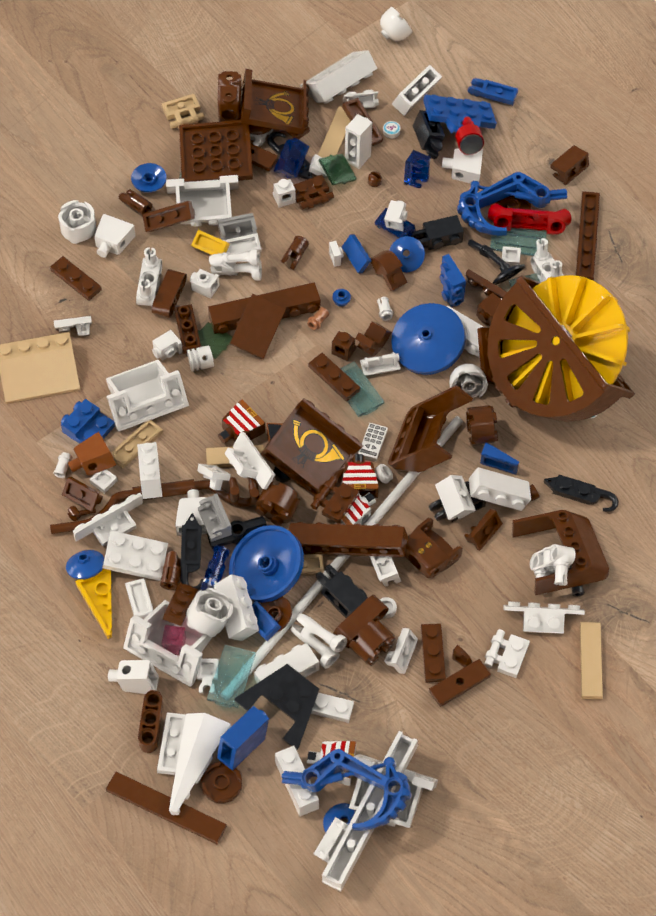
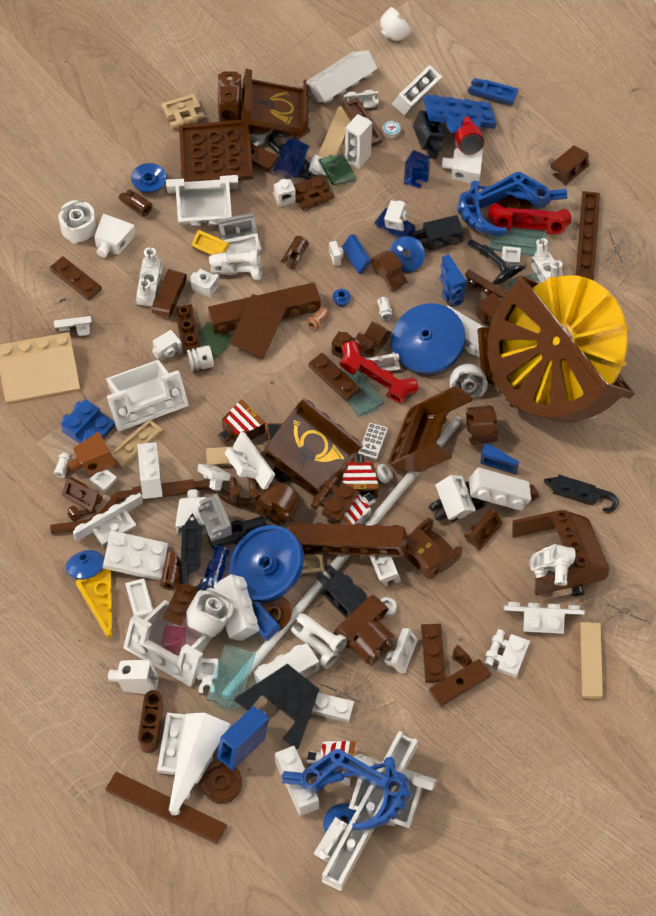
reddish brown hinge [142,201,195,232] -> none
reddish brown hinge [368,171,382,187] -> none
none -> red plate [339,341,419,403]

